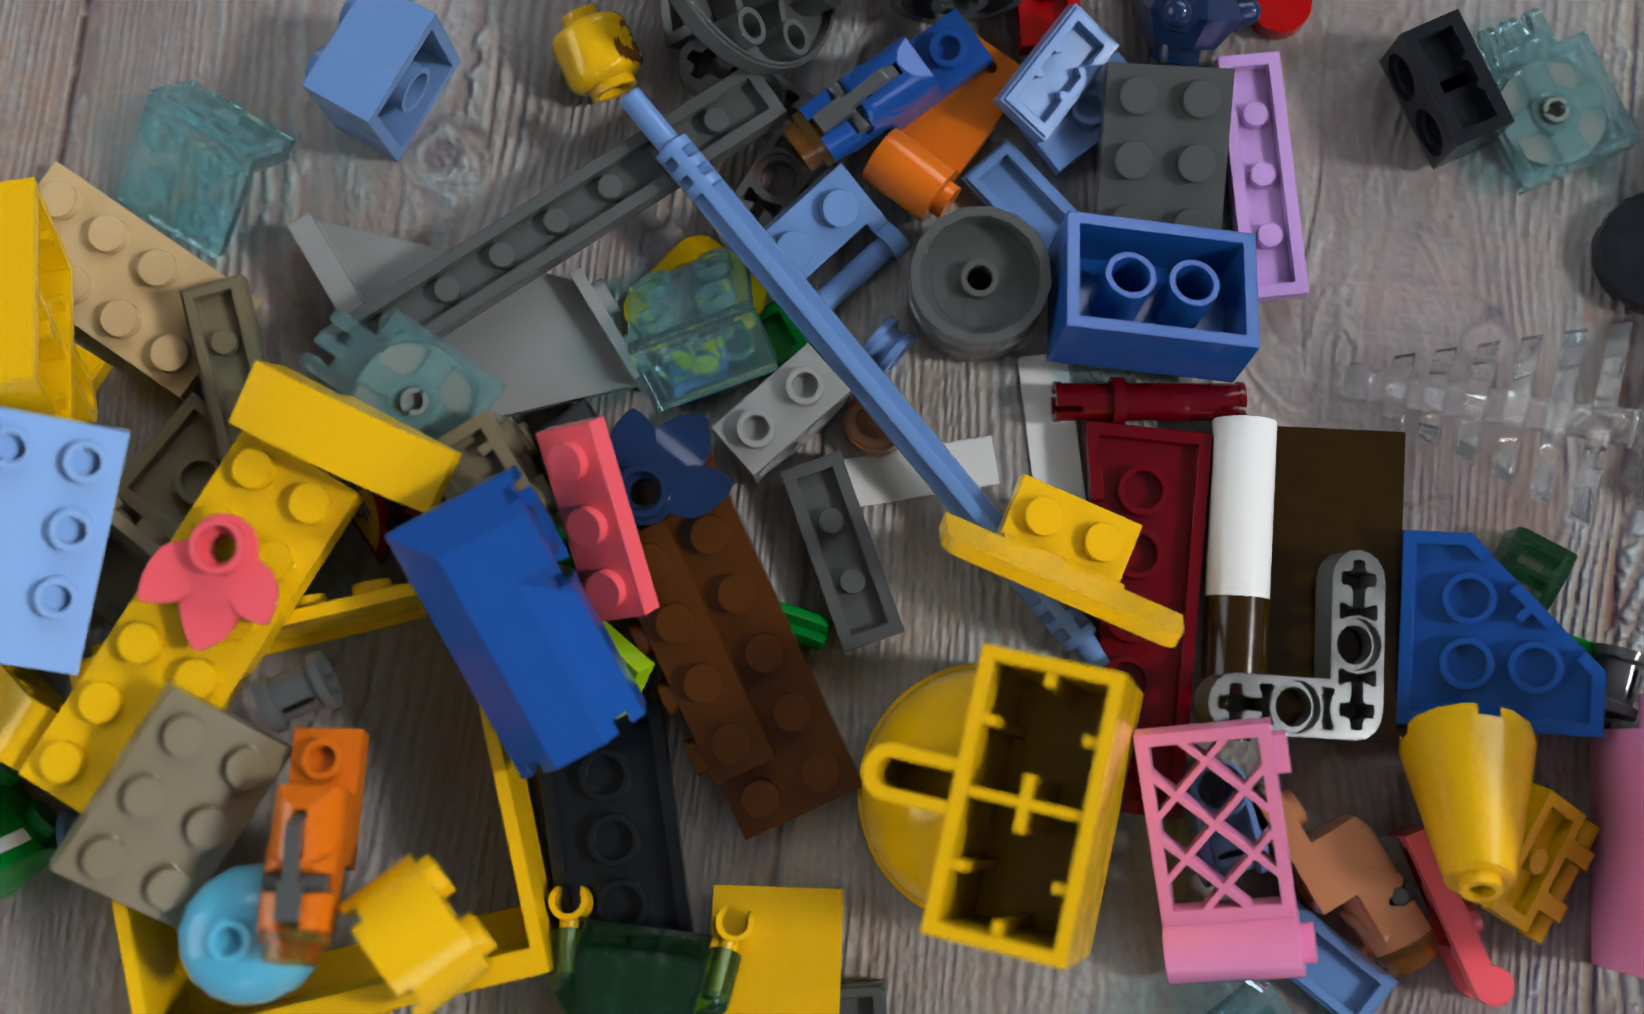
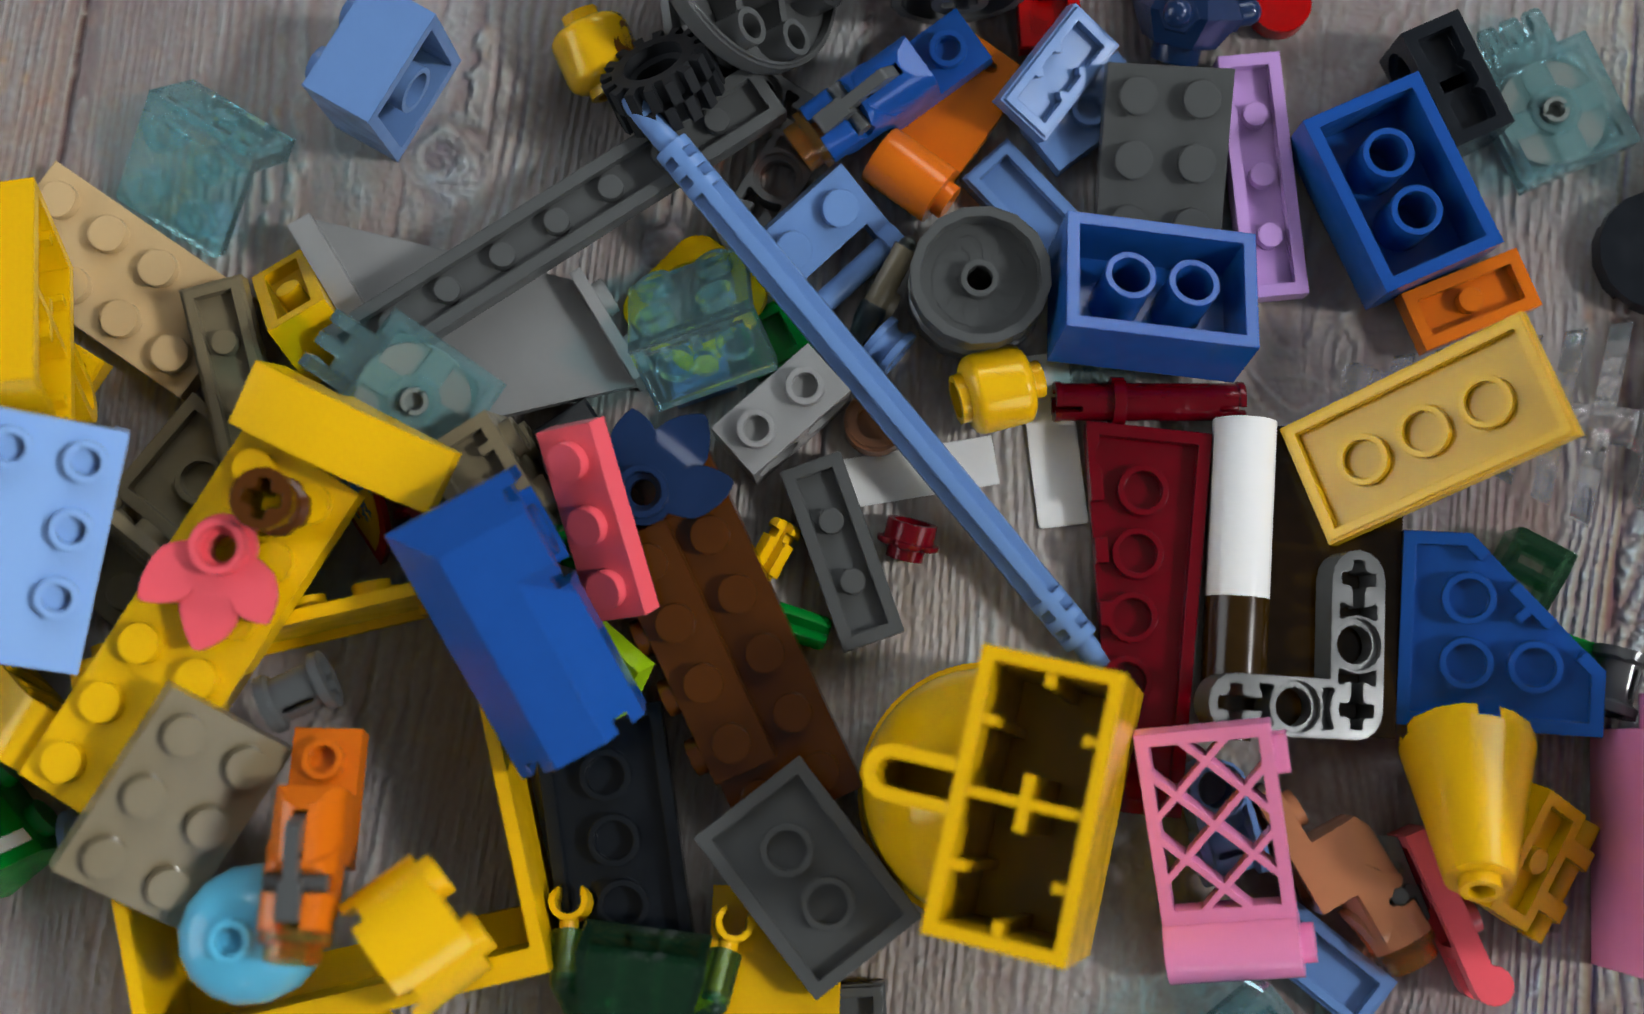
yellow plate [938,474,1184,648] -> none
none -> reddish brown bush [229,467,312,537]
none -> yellow slope [251,249,345,383]
none -> black tyre [600,27,726,138]
none -> dark grey plate [693,755,922,1000]
none -> yellow piece [755,517,801,581]
none -> dark tan piece [849,235,916,346]
none -> dark red plate [877,515,939,564]
none -> yellow head [948,344,1047,434]
none -> yellow tile [1279,311,1584,546]
none -> blue brick [1290,71,1504,310]
none -> orange plate [1394,248,1543,356]

